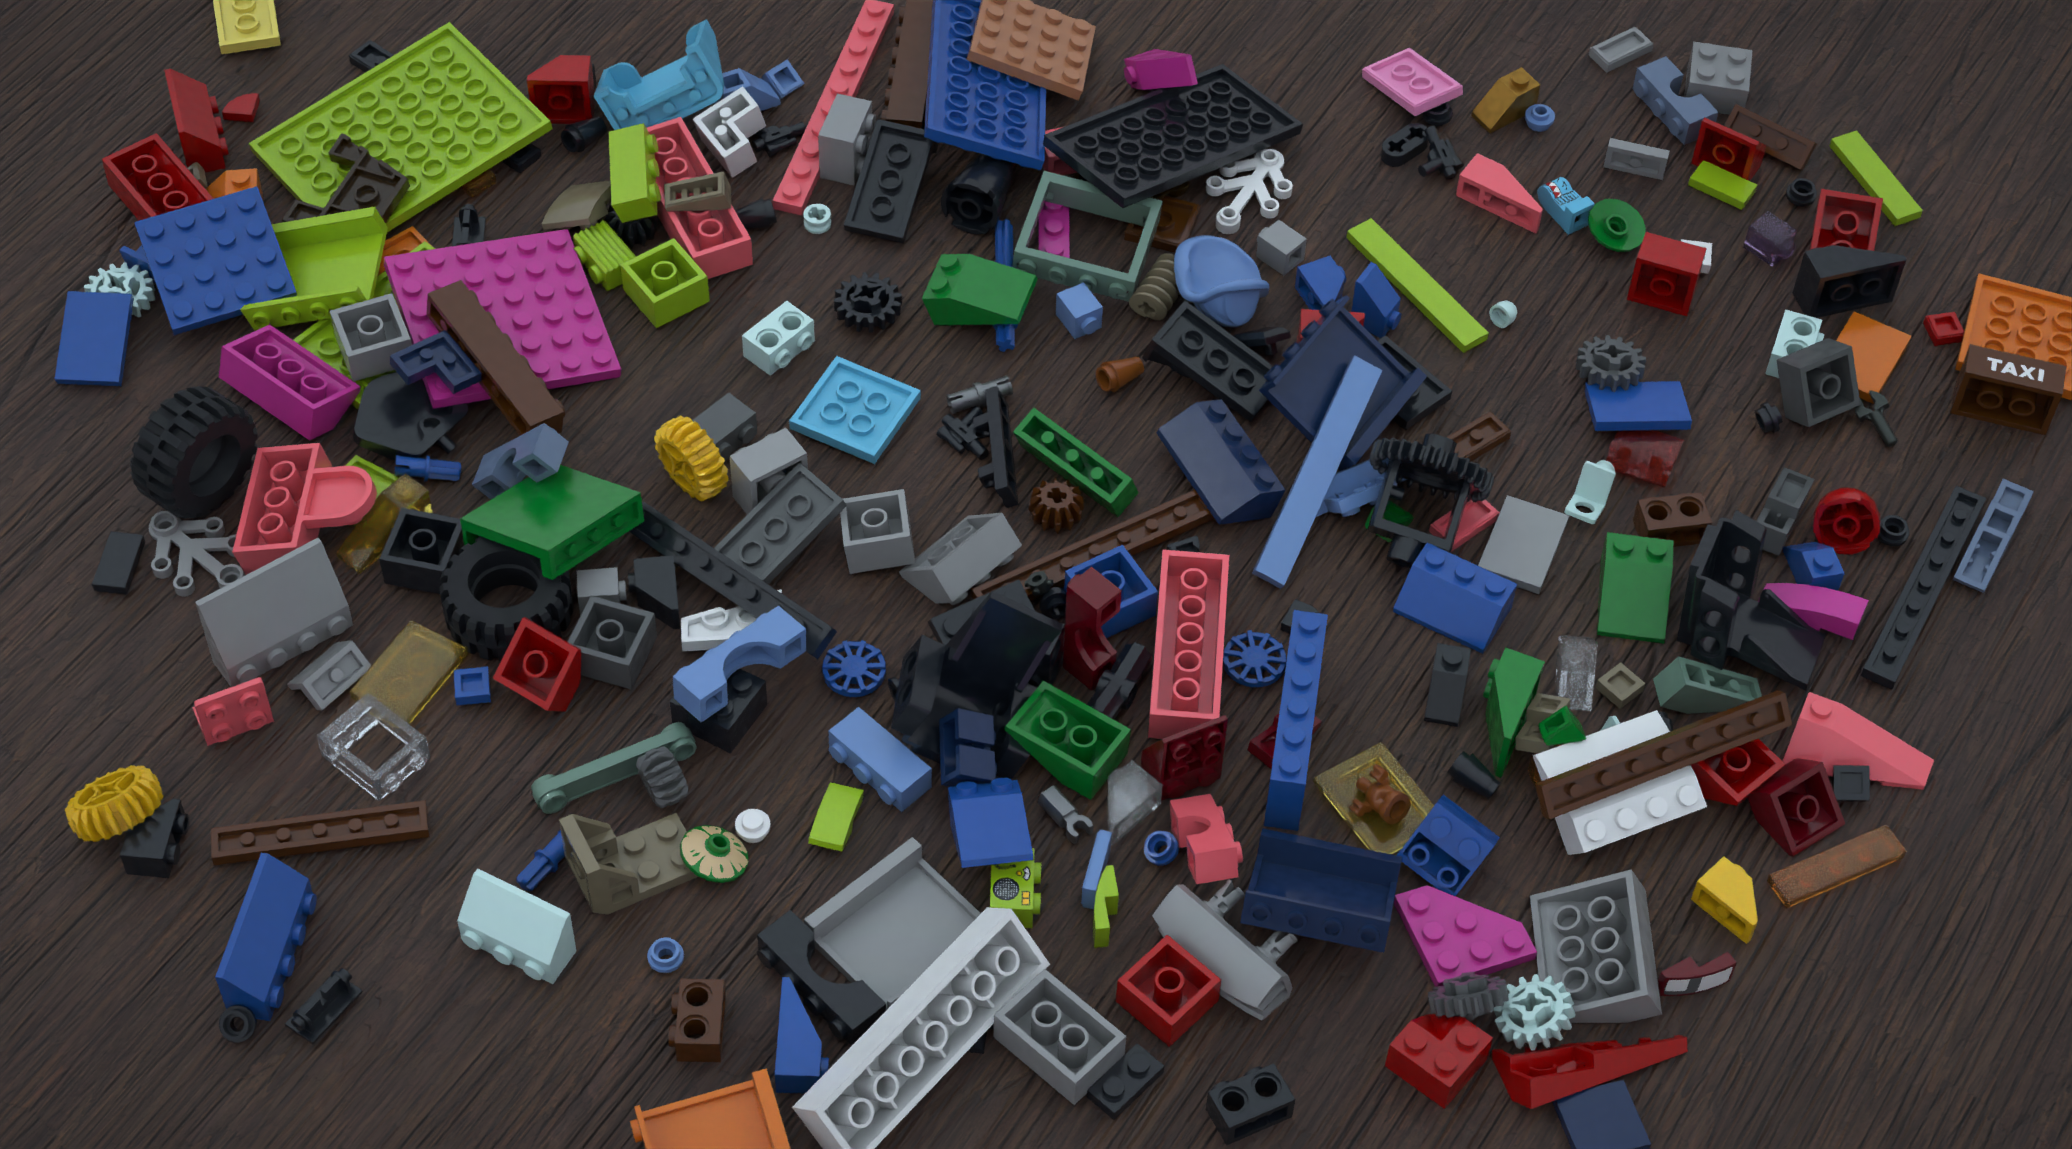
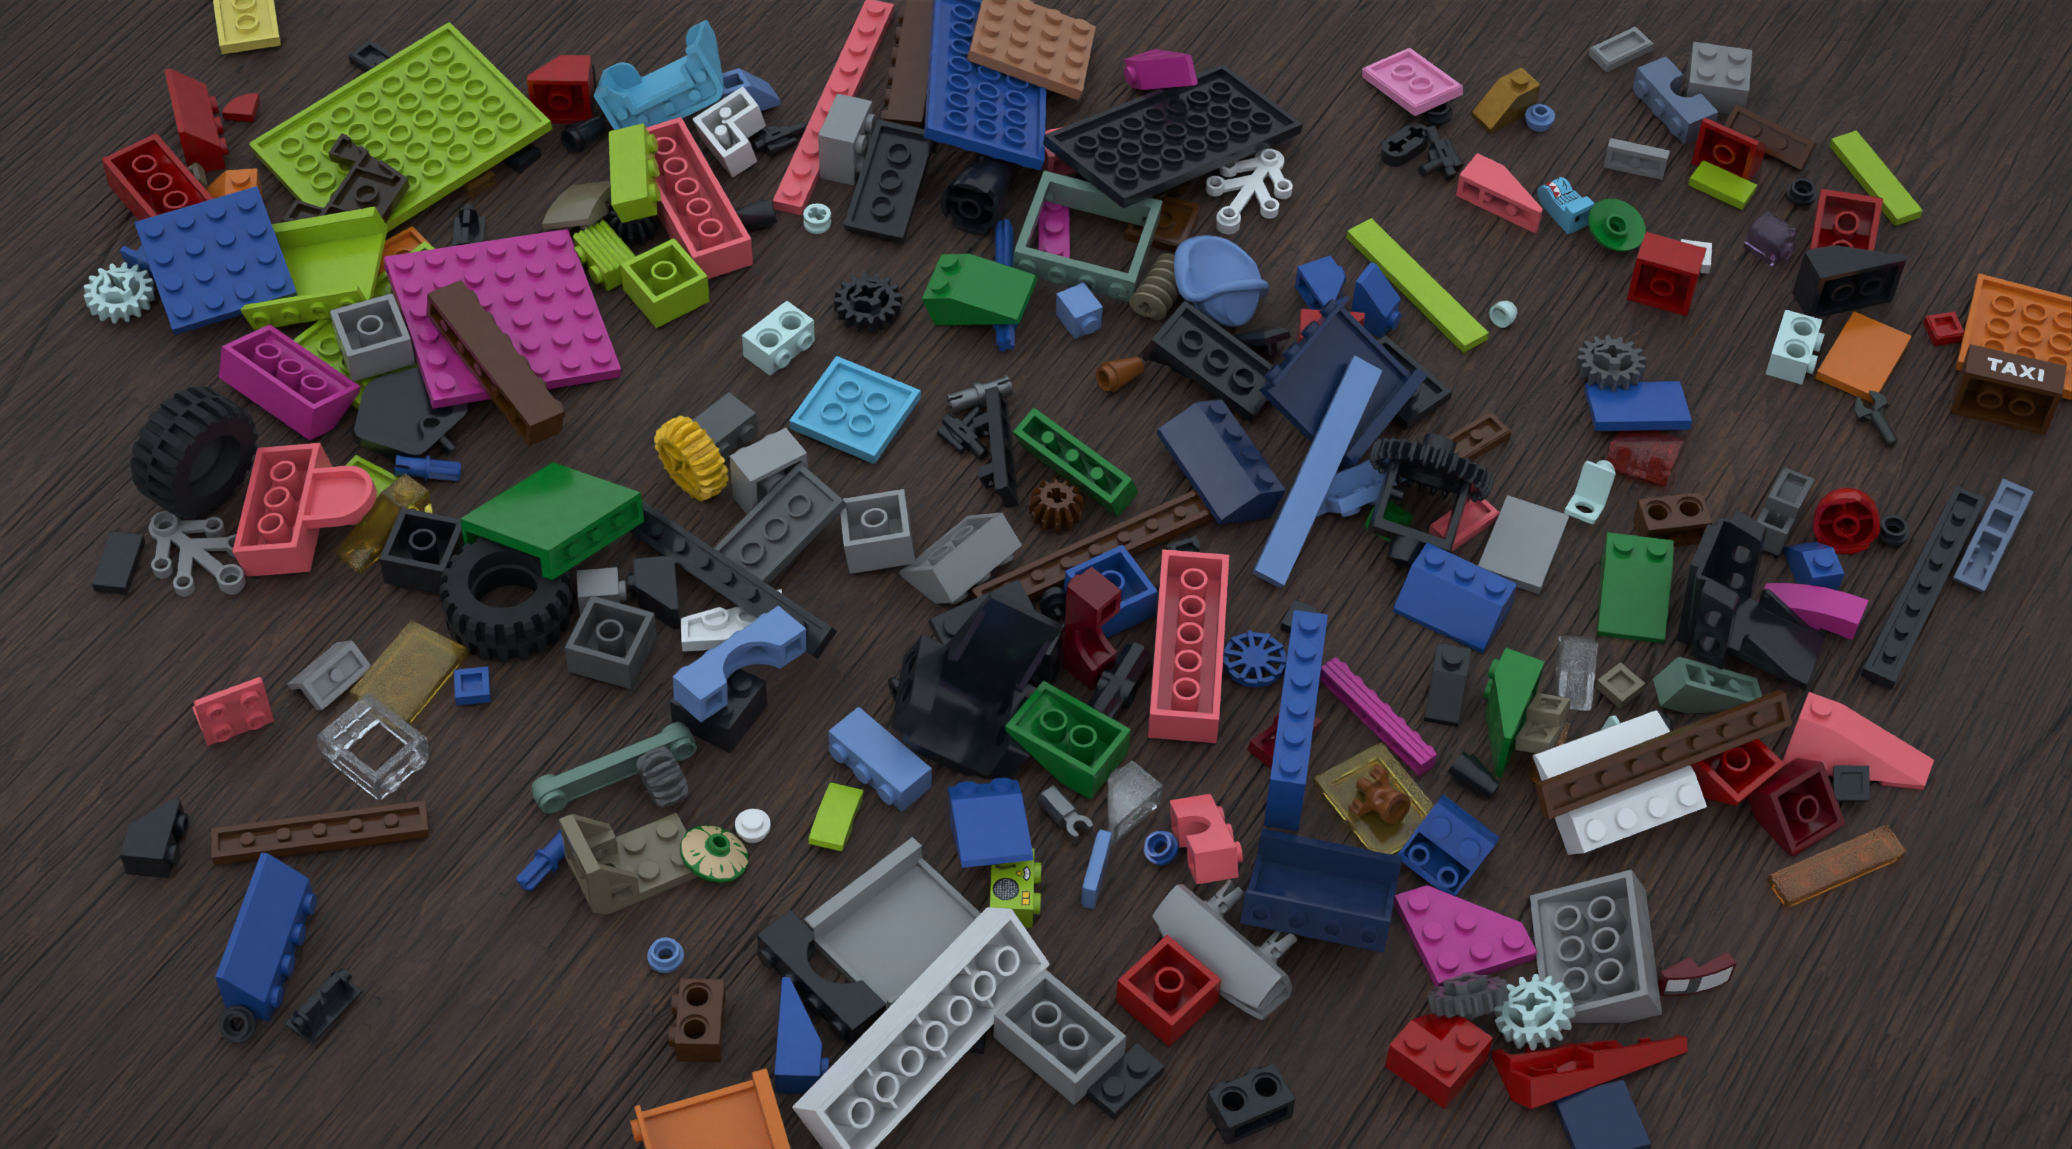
blue tile [55,291,134,386] -> none
yellow gear [65,765,164,842] -> none
light grey slope [195,538,353,687] -> none
dark blue plate [390,330,482,394] -> none
light aqua slope [457,868,576,984] -> none
sand blue arch [472,423,569,499] -> none
red slope [493,617,581,712] -> none
dark tan slope [664,171,731,212] -> none
medium blue slope [760,59,805,99] -> none
blue wheel [822,640,886,697] -> none
dark blue piece [939,708,997,787] -> none
pearl dark grey piece [1024,571,1053,596] -> none
lime slope [1093,865,1119,948] -> none
dark red slope [1140,715,1228,802] -> none
light grey brick [1256,220,1307,276] -> none
green slope [1538,706,1587,746] -> none
yellow slope [1691,856,1758,944] -> none
black plate [1755,402,1783,433] -> none
dark grey brick [1776,338,1860,427] -> none
none -> dark pink piece [1319,657,1437,777]

